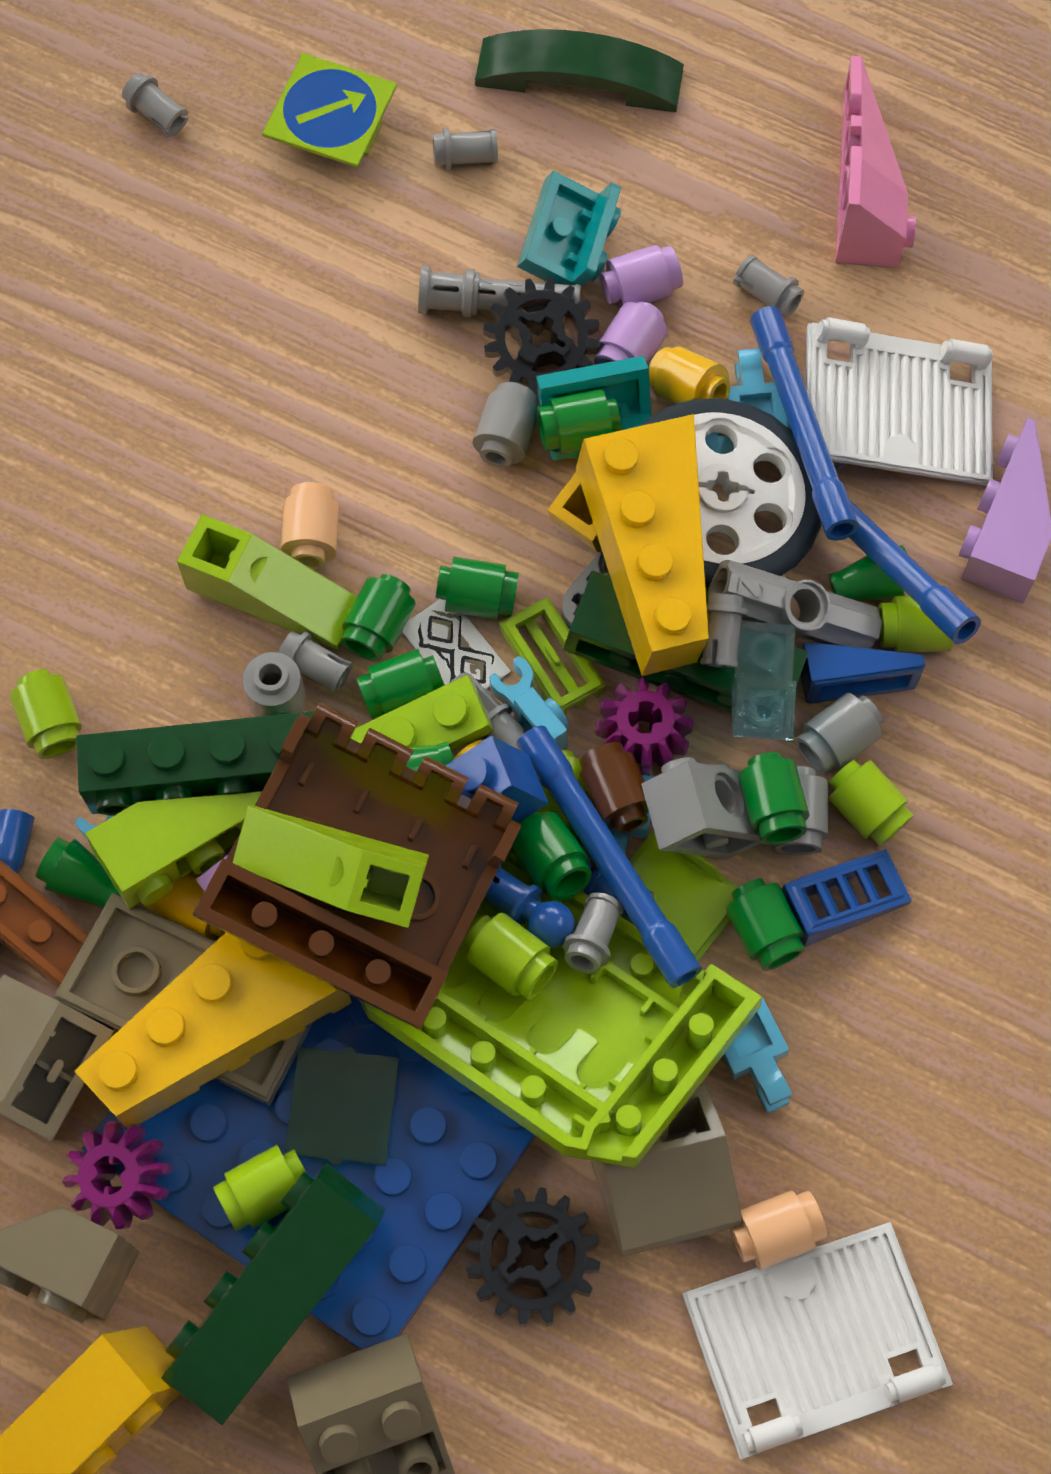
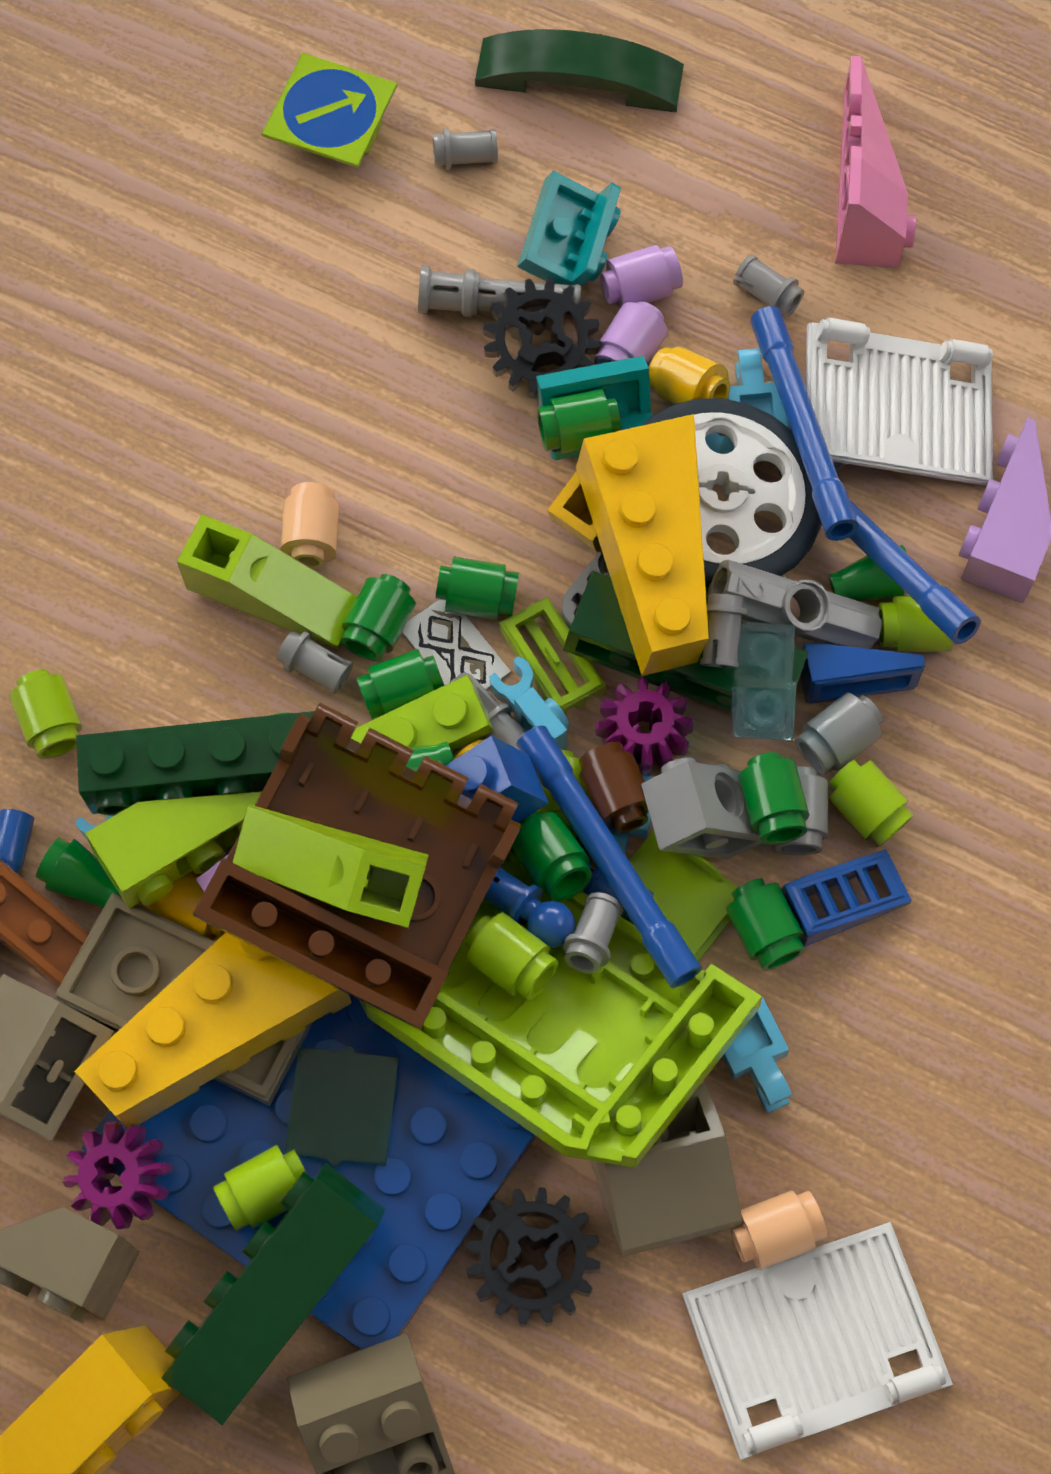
light grey pin [122,73,189,137] -> none
light grey brick [243,652,306,717] -> none
light grey brick [472,382,538,467] -> none

